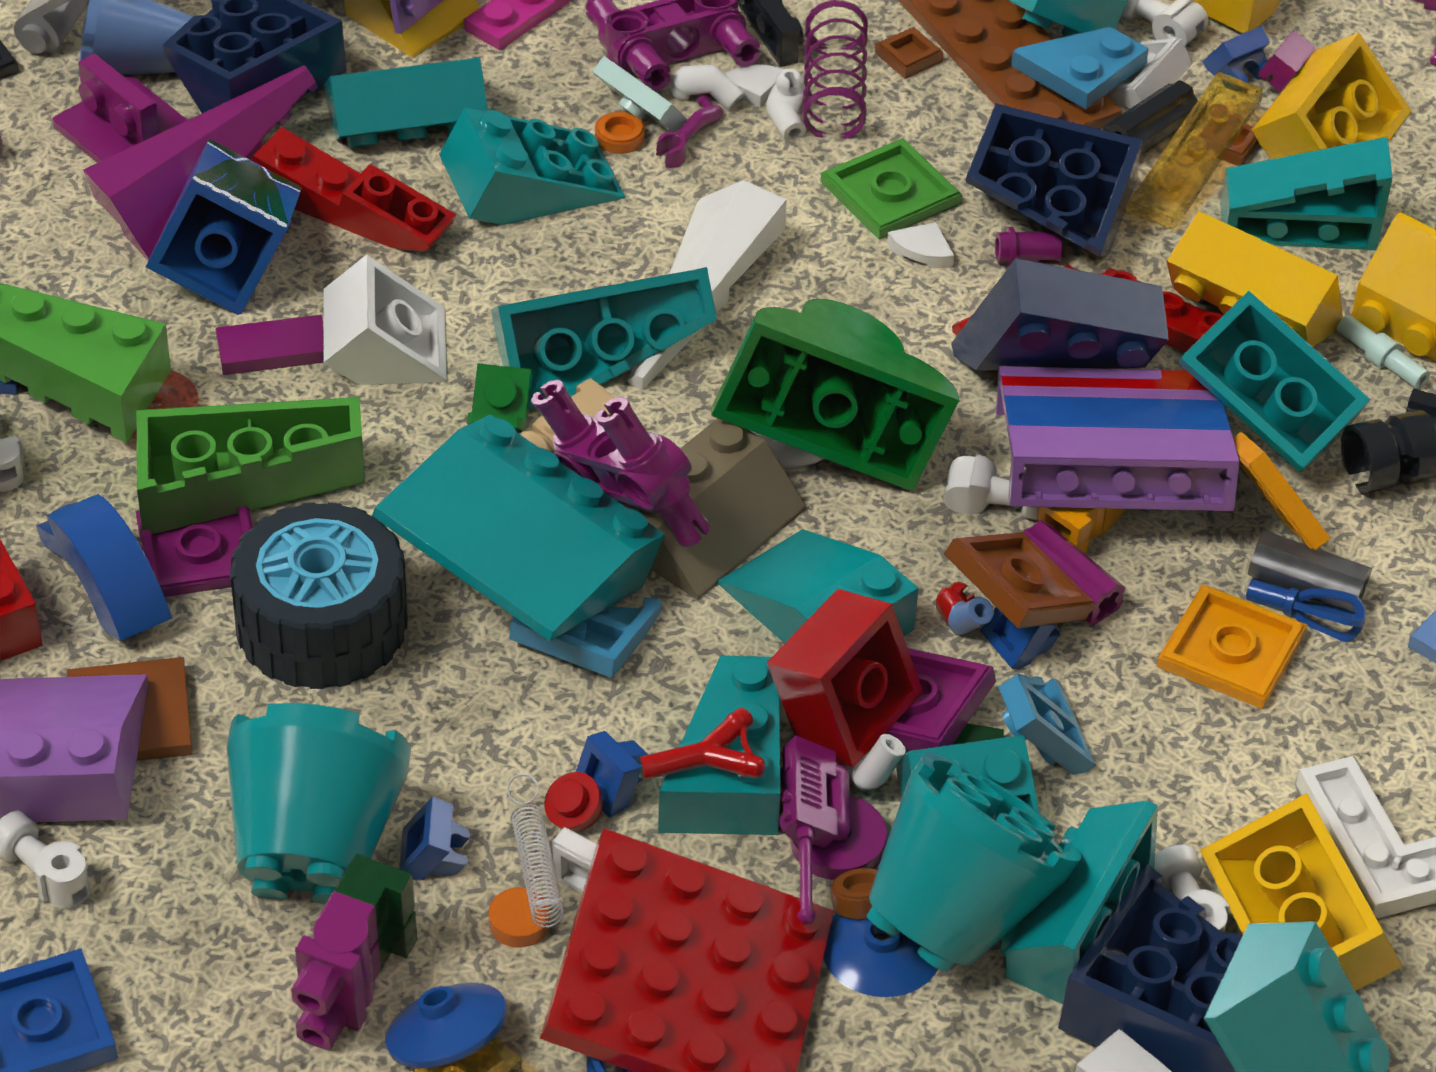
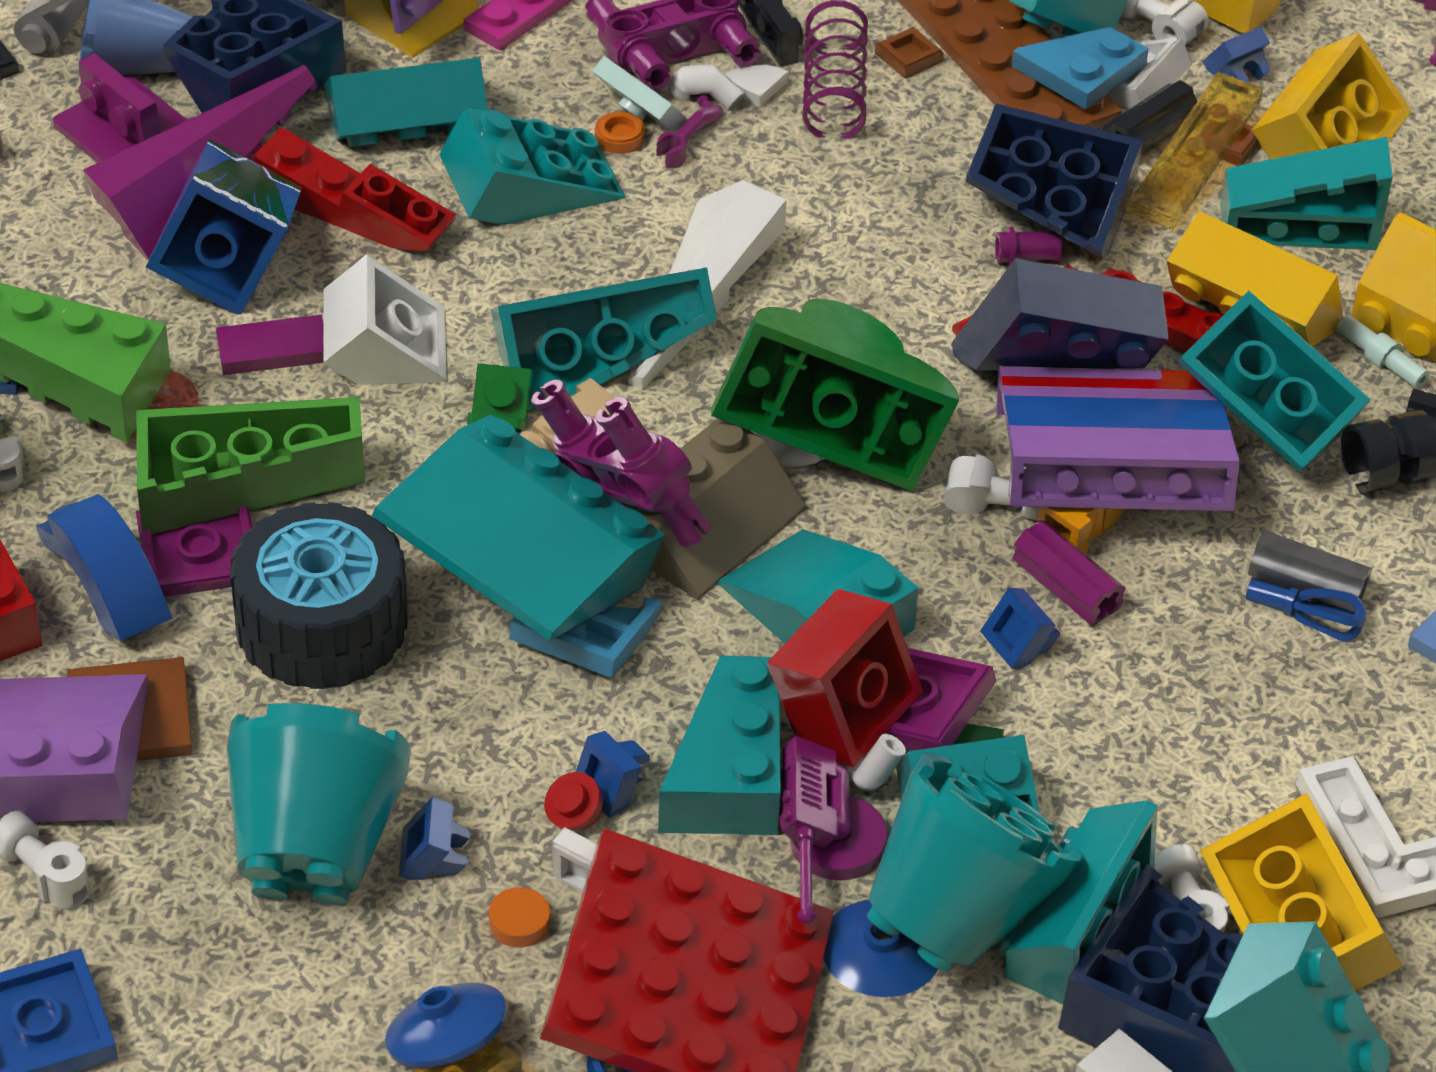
magenta hips [291,854,418,1050] -> none
white piece [507,774,564,927] -> none
red piece [640,707,765,780] -> none
white arm [766,69,806,140] -> none
bright green tile [820,138,962,239] -> none
dark orange tile [831,868,877,919] -> none
white tile [887,222,954,268] -> none
medium blue arm [935,582,994,636] -> none
dark orange tile [944,532,1095,628] -> none
dark azure wing [998,674,1096,775] -> none
light orange tile [1157,584,1307,709] -> none
light orange tile [1233,432,1331,550] -> none
piece [1258,29,1316,92] -> none

